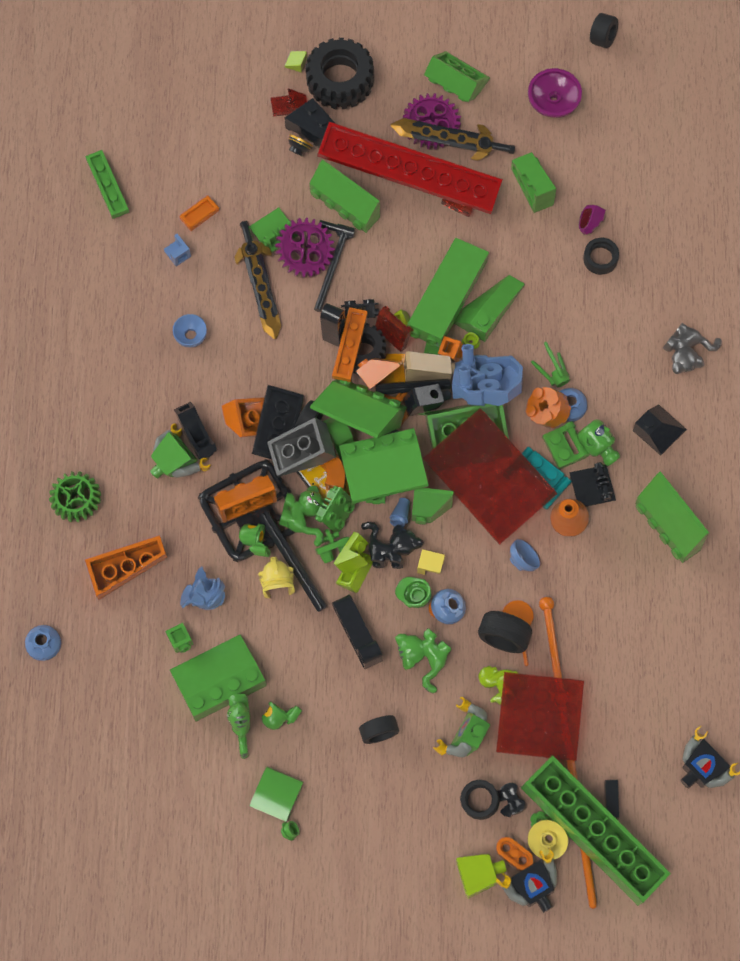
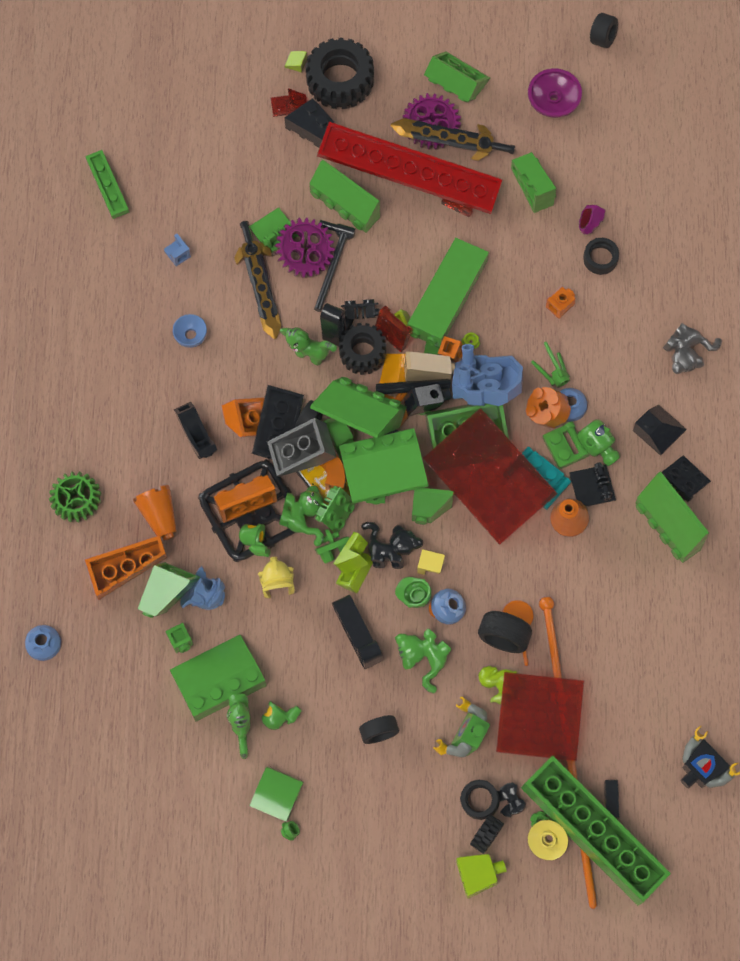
bright green torso [150,423,211,479] -> none
orange tile [179,195,220,231] -> none
black axle [259,511,327,612] -> none
black piece [288,134,313,156] -> none
orange plate [332,307,368,382] -> none
orange slope [356,358,403,389] -> none
medium blue cone [389,498,410,527] -> none
bright green wedge [454,275,525,342] -> none
orange plate [496,837,533,871] -> none
torso [496,847,557,913] -> none
medium blue piece [510,539,540,571] -> none
none -> orange cone [133,485,177,541]
none -> slope [138,562,200,618]
none -> bright green animal [280,327,337,366]
none -> black tyre [470,814,504,854]
none -> orange brick [546,287,576,319]
none -> black hinge [661,455,711,502]

